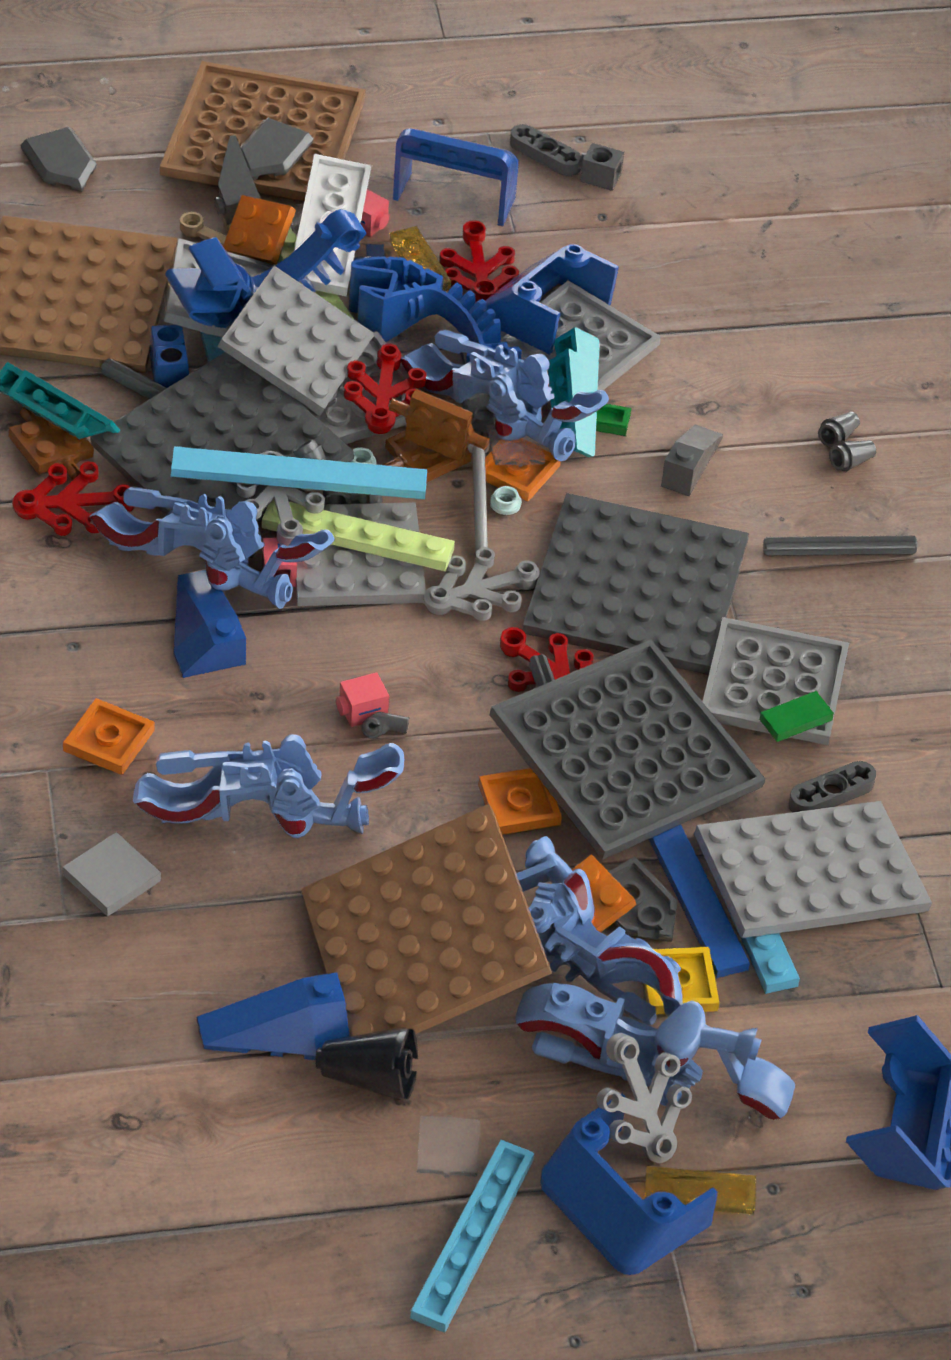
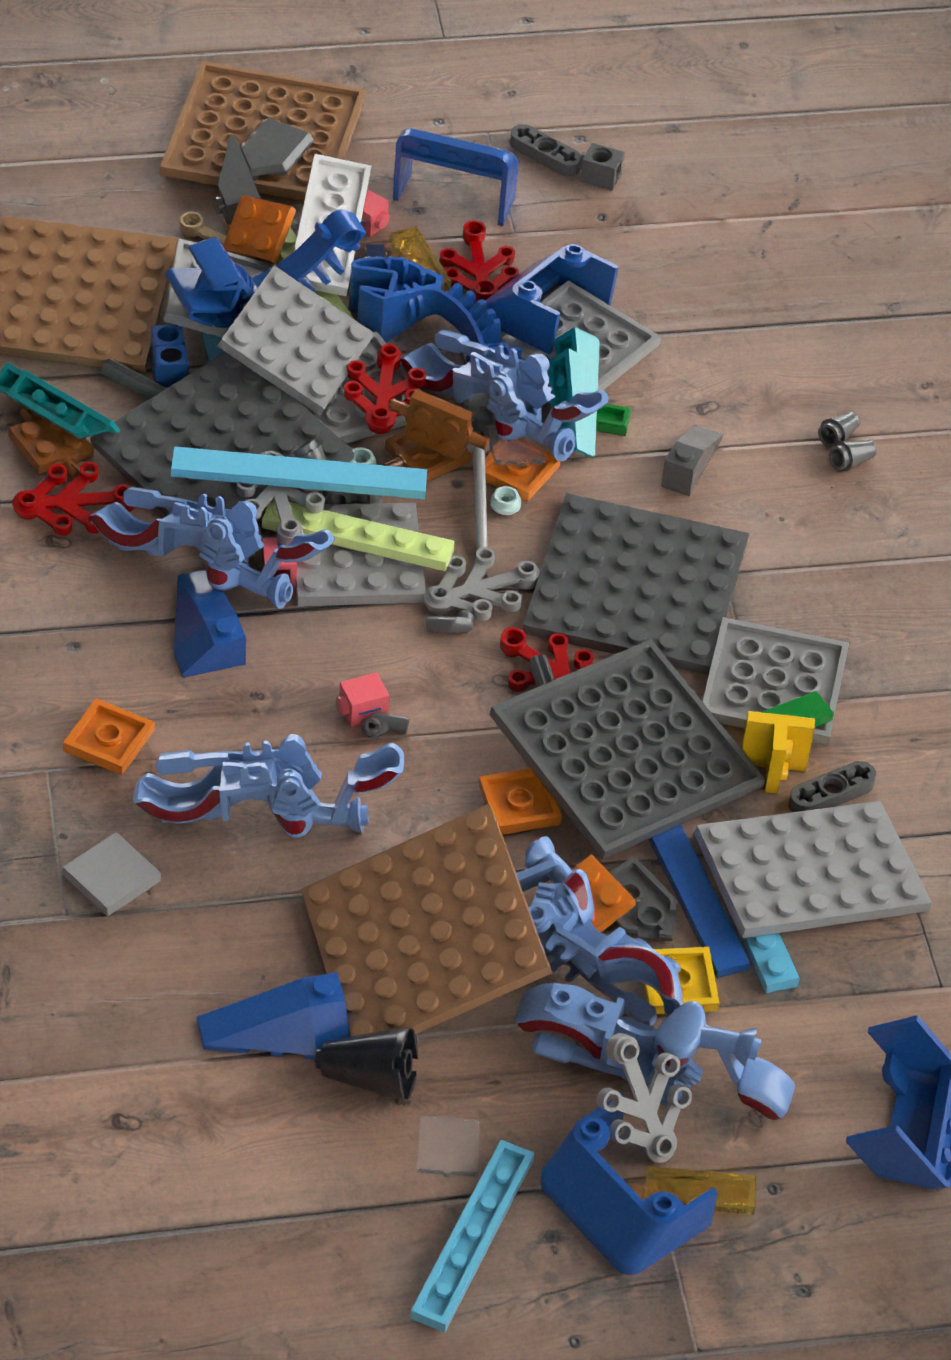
dark grey tile [21,127,97,192] -> none
dark grey axle [763,535,918,556] -> none
none -> dark grey arm [426,610,474,633]
none -> yellow bracket [742,711,815,794]

